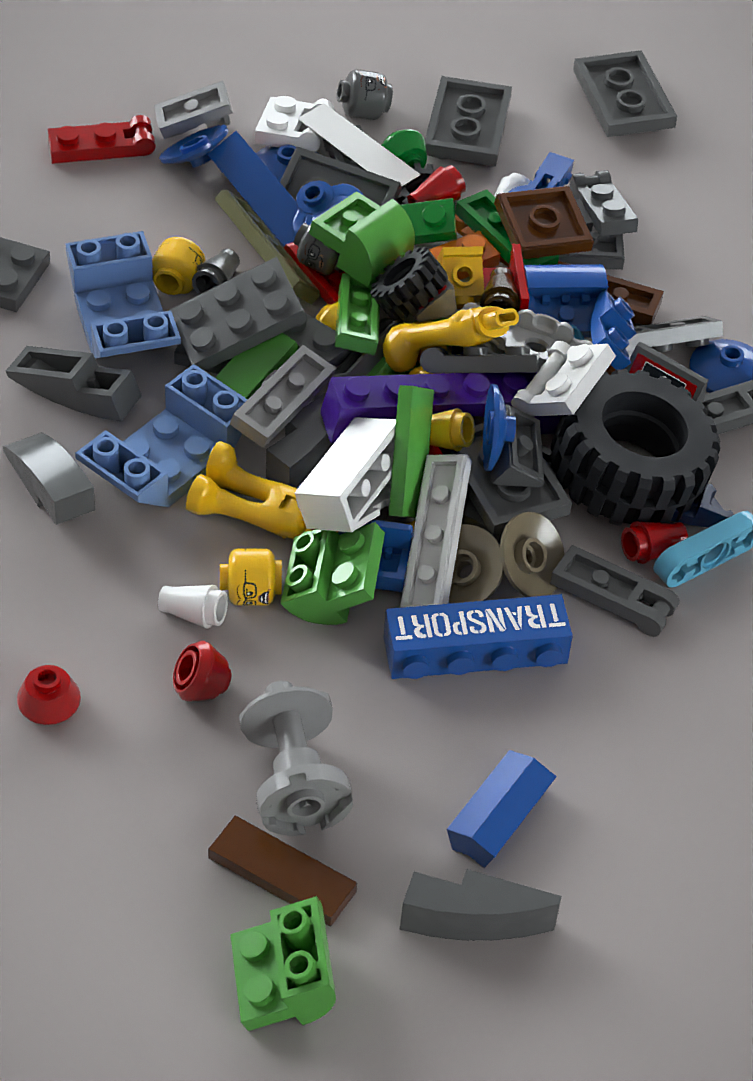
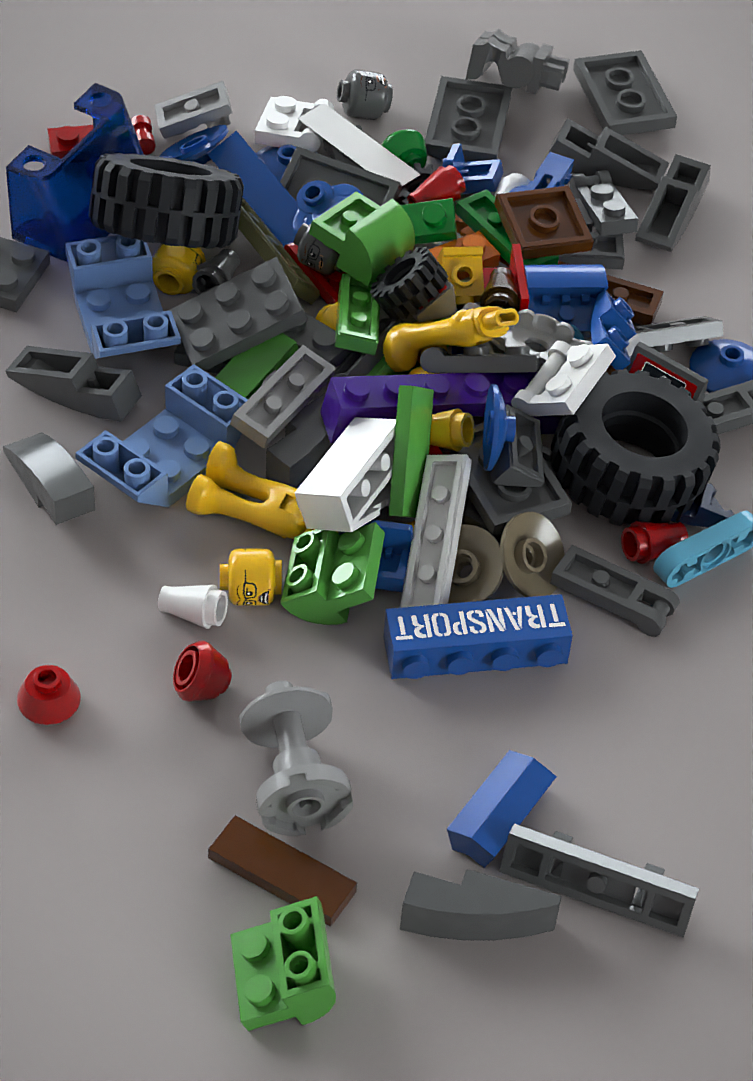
none -> clear blue windscreen [6,83,144,262]
none -> black tyre [88,153,244,249]
none -> blue bracket [442,144,504,194]
none -> dark grey hips [465,29,570,95]
none -> dark grey hinge [499,823,700,938]
none -> dark grey slope [545,118,669,190]
none -> dark grey slope [635,154,711,252]

